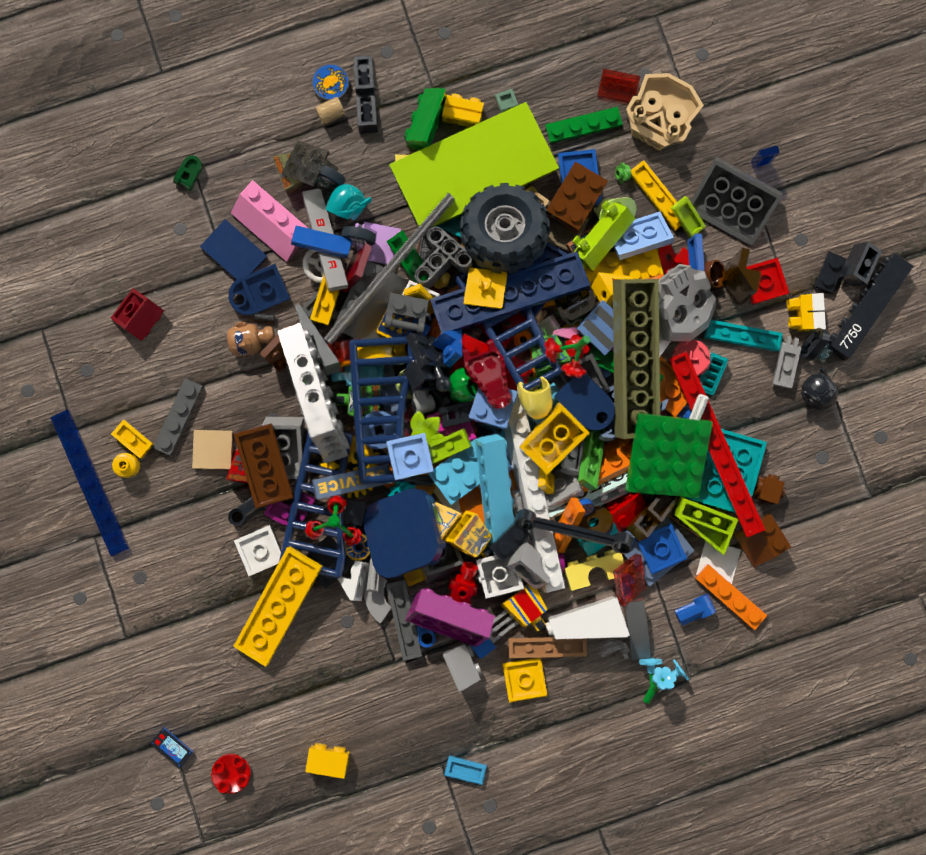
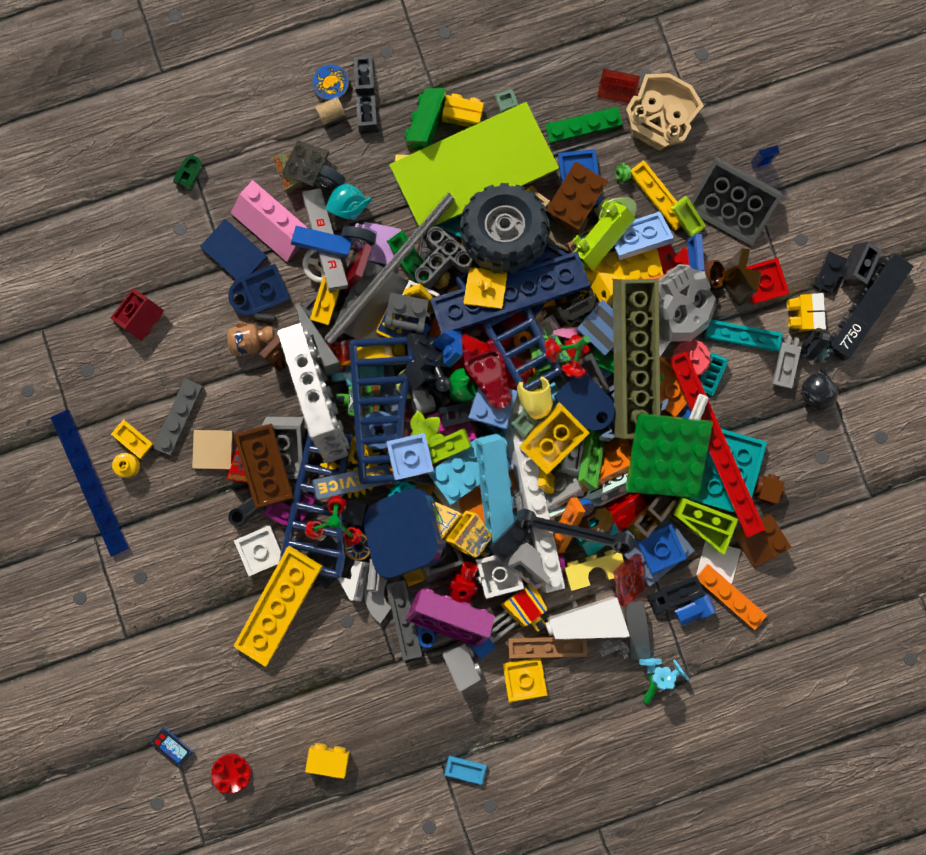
none -> sand green tile [509,410,538,438]
none -> black plate [647,575,705,614]

